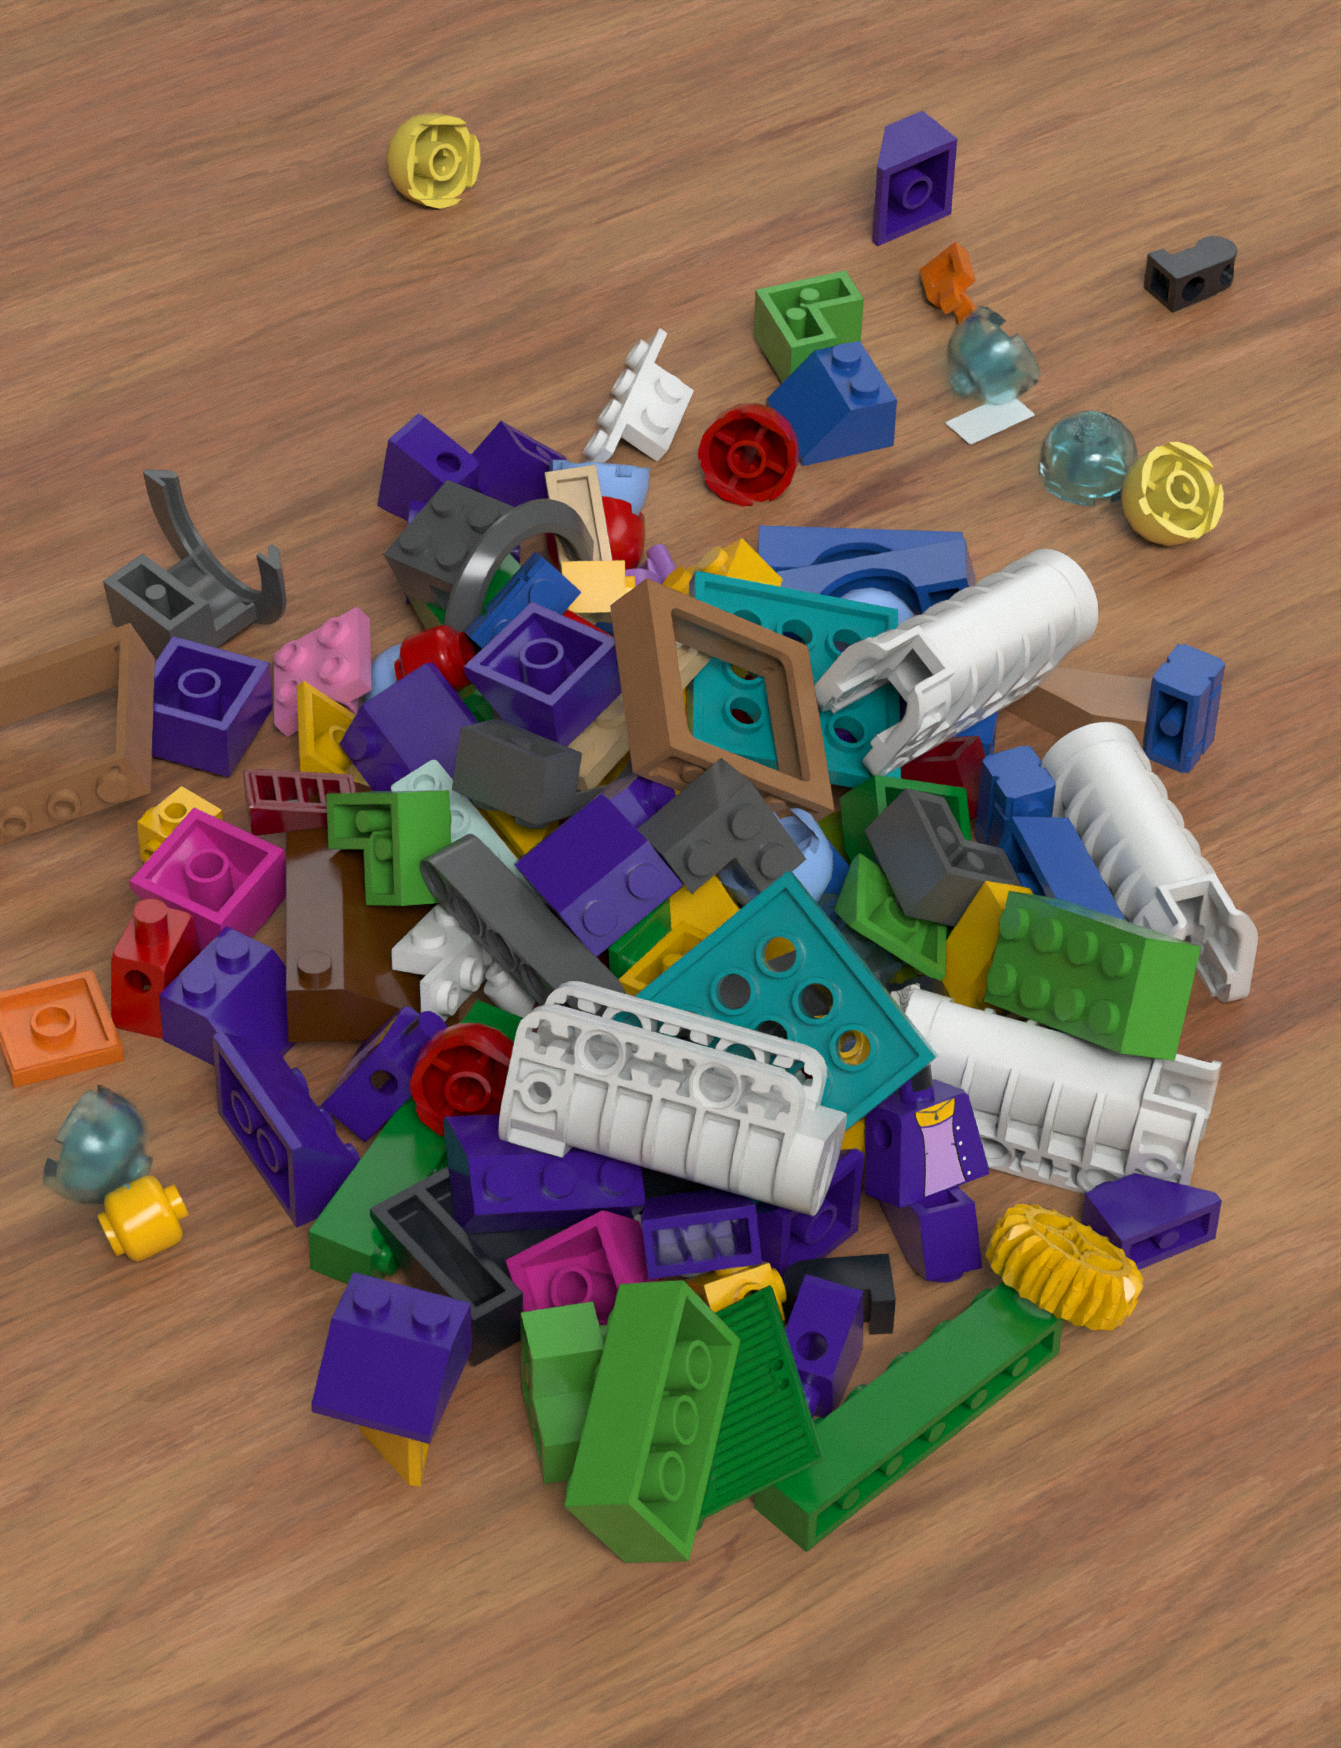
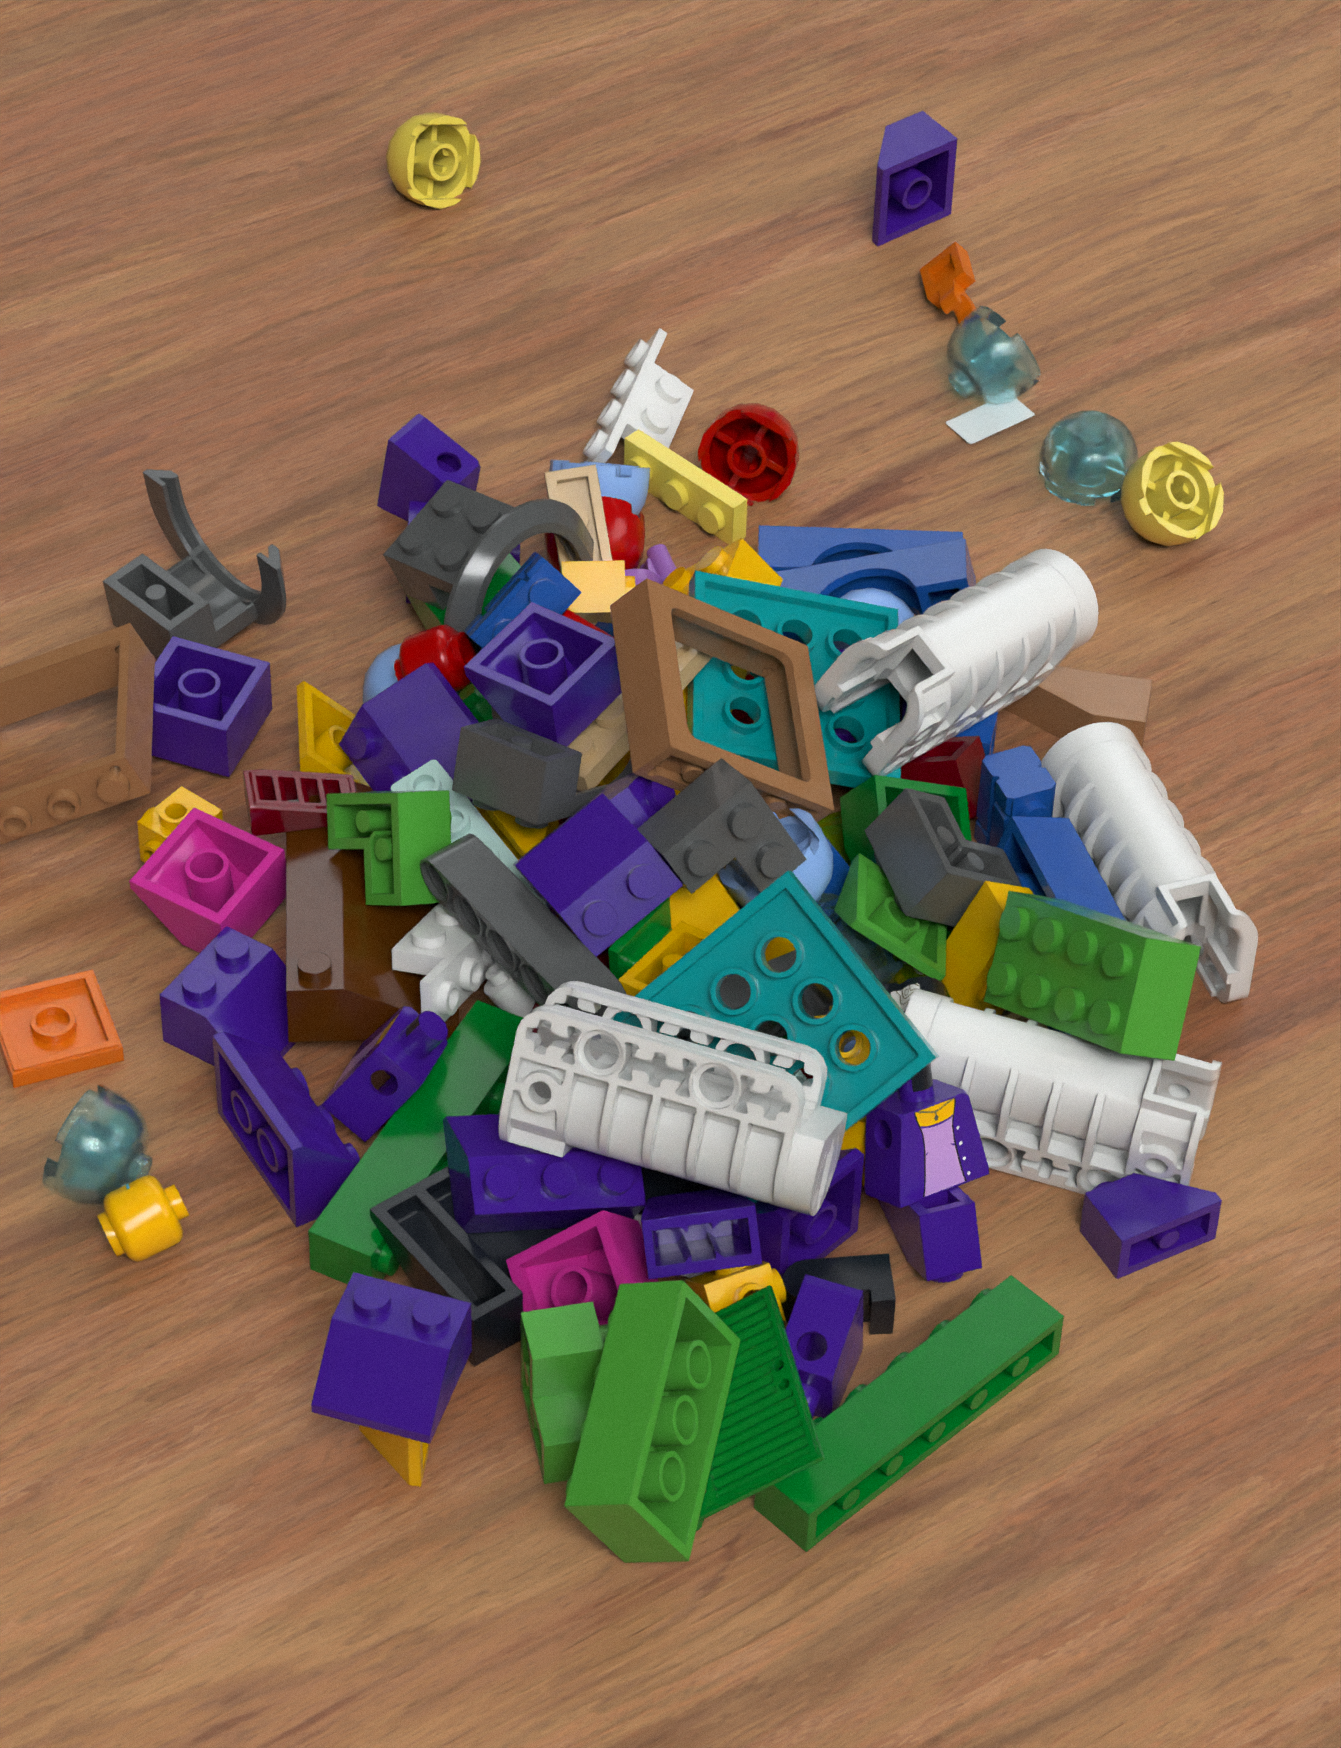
red torso [111,898,200,1039] -> none
bright pink plate [274,606,372,737] -> none
red cylinder [410,1023,514,1137] -> none
dark purple slope [471,421,567,507] -> none
bright green brick [753,270,864,383] -> none
blue slope [766,341,897,466] -> none
yellow gear [985,1204,1144,1331] -> none
blue brick [1143,644,1225,773] -> none
black leg [1144,236,1237,313] -> none
none -> light yellow plate [624,429,748,545]

